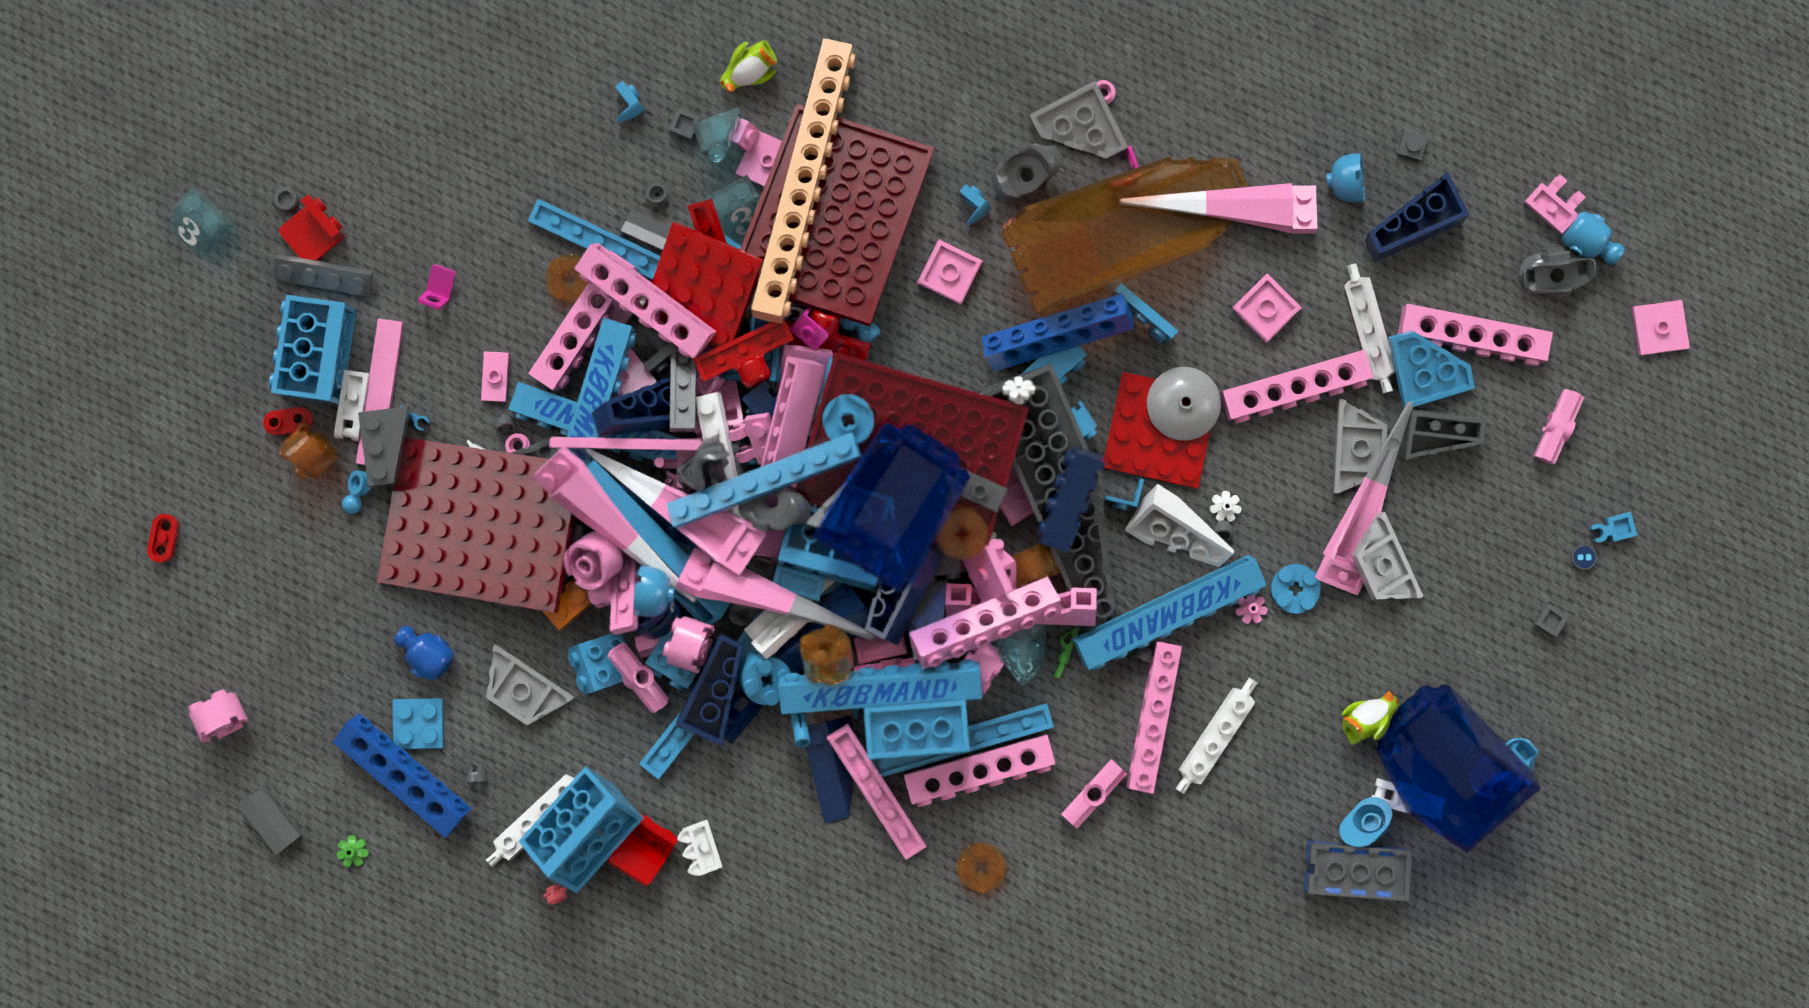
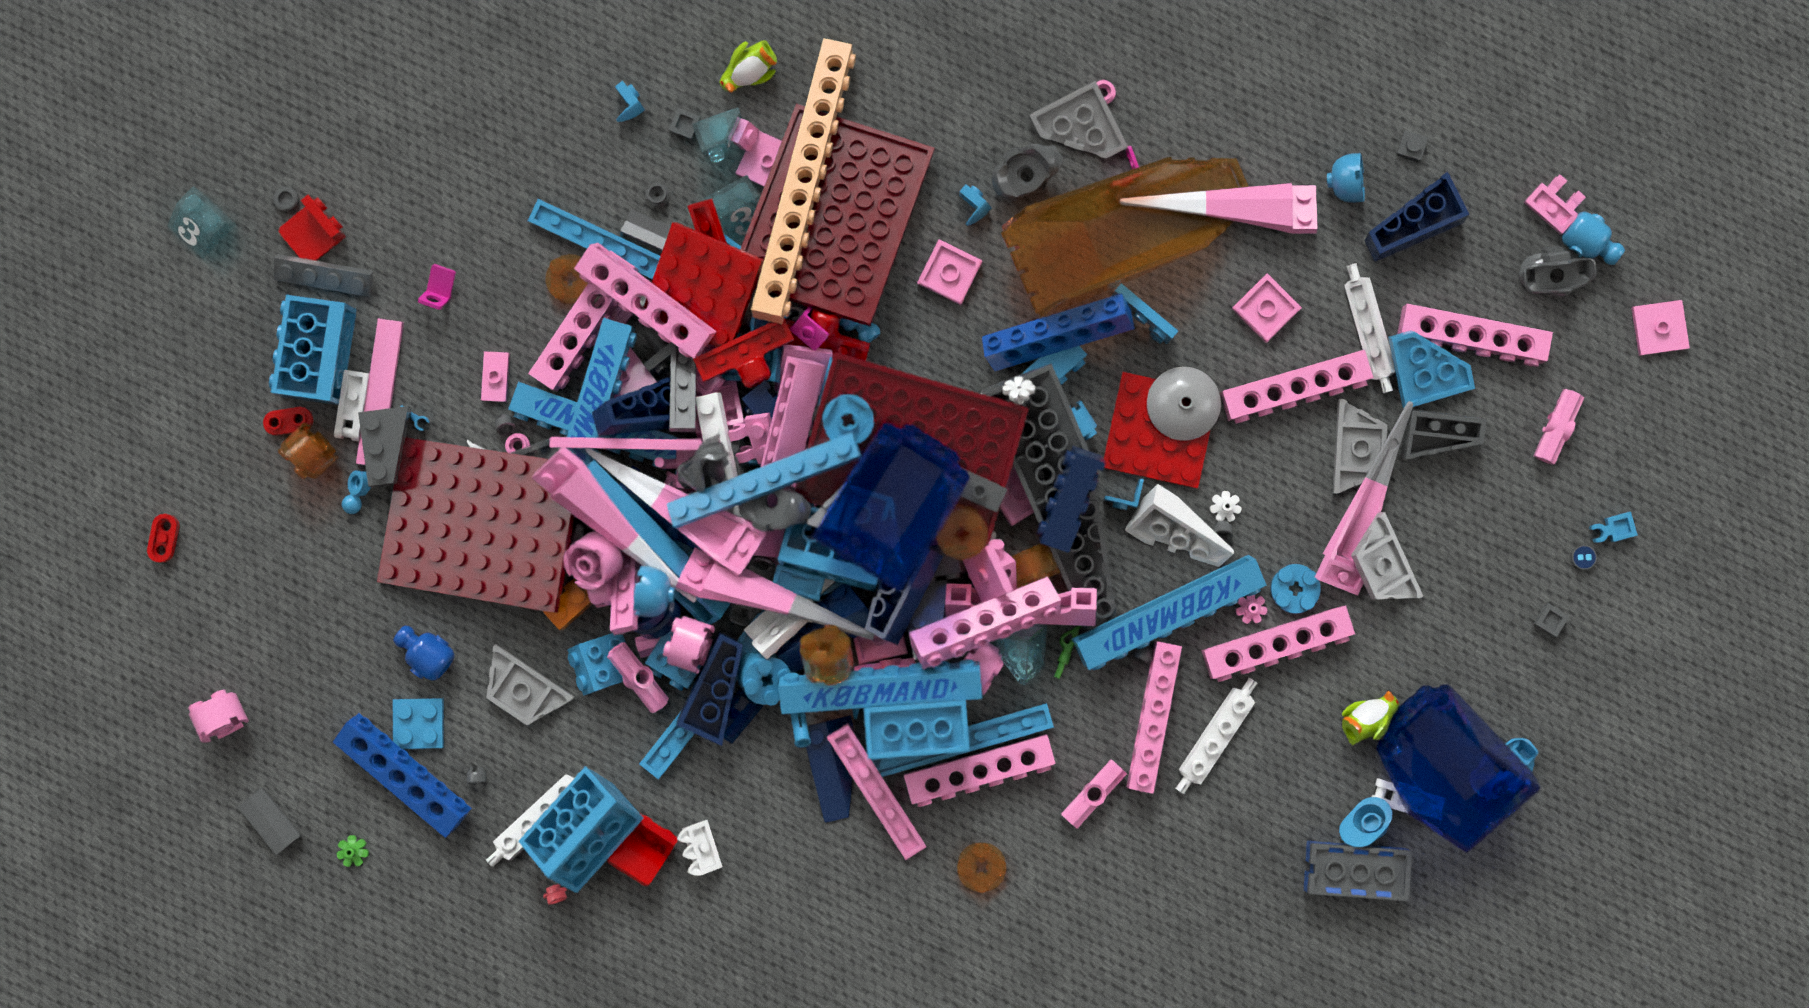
none -> bright pink brick [1201,606,1355,682]

